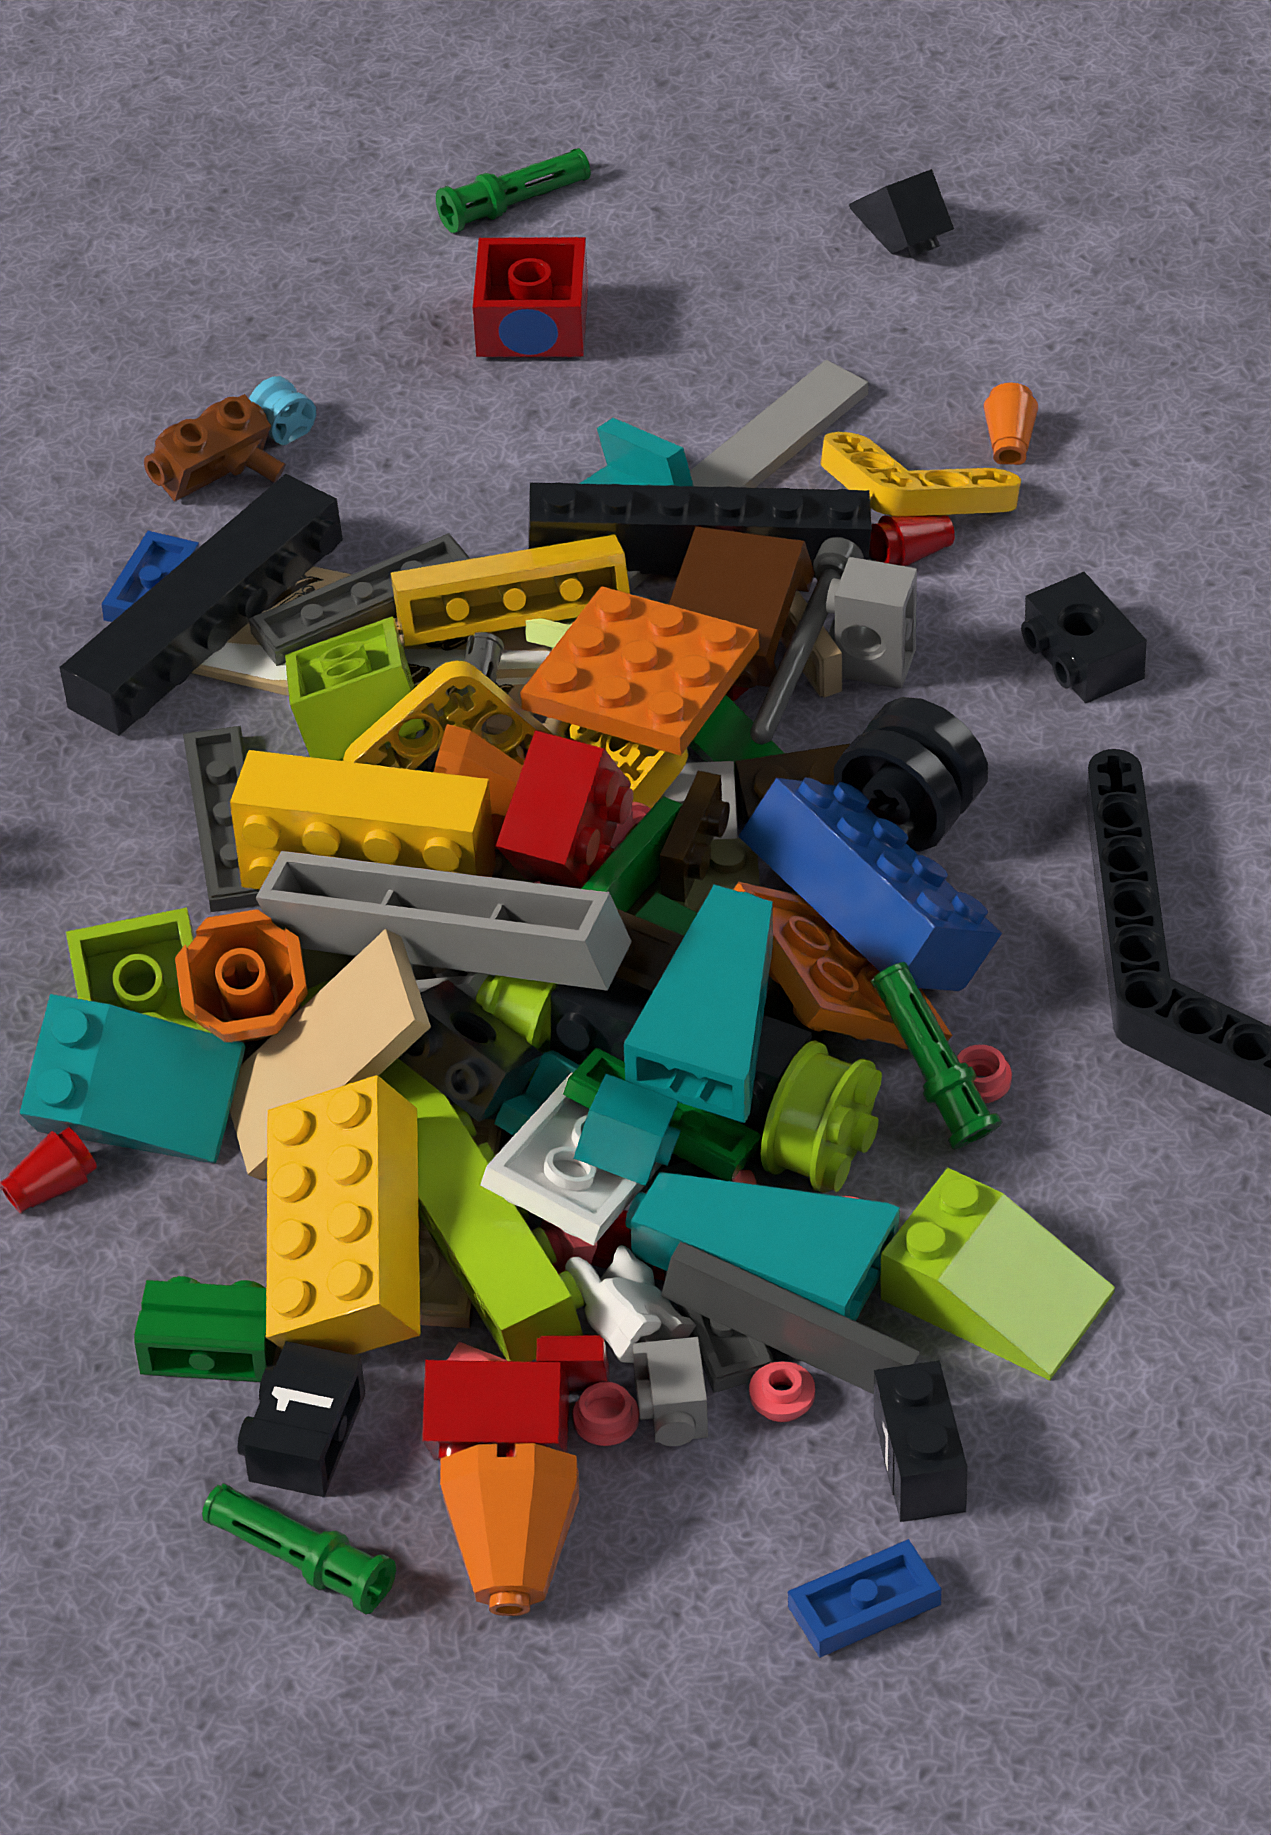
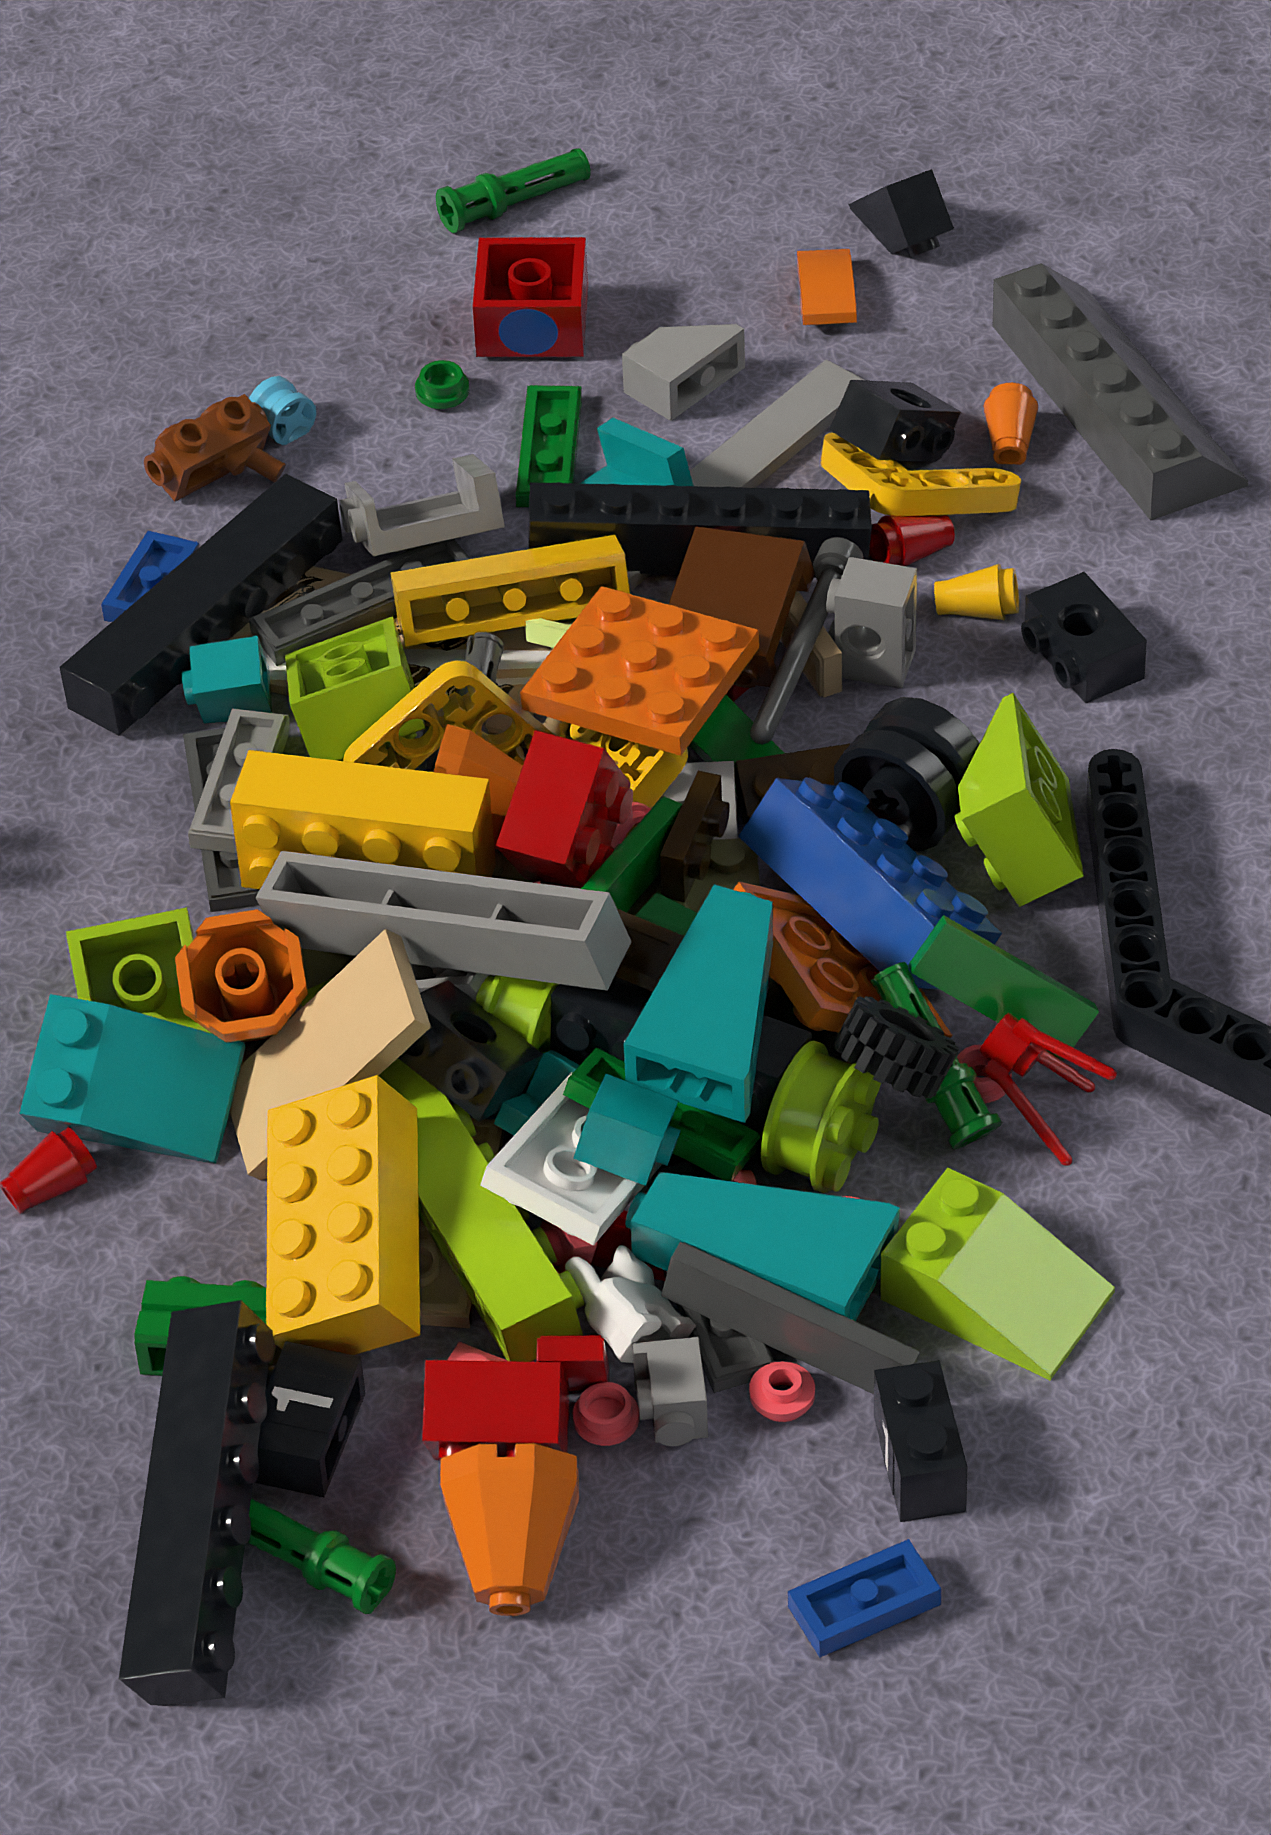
none -> black brick [118,1300,275,1706]
none -> teal brick [182,636,272,724]
none -> light grey tile [188,709,290,853]
none -> light grey panel [339,454,505,556]
none -> green plate [415,360,470,409]
none -> green tile [516,385,582,507]
none -> light grey slope [622,324,745,421]
none -> orange slope [797,249,857,325]
none -> black brick [829,380,961,462]
none -> black tyre [833,996,959,1098]
none -> green tile [908,915,1099,1061]
none -> yellow cone [934,564,1019,620]
none -> lime slope [955,693,1084,907]
none -> red plant [978,1013,1117,1166]
none -> dark grey slope [992,263,1248,521]

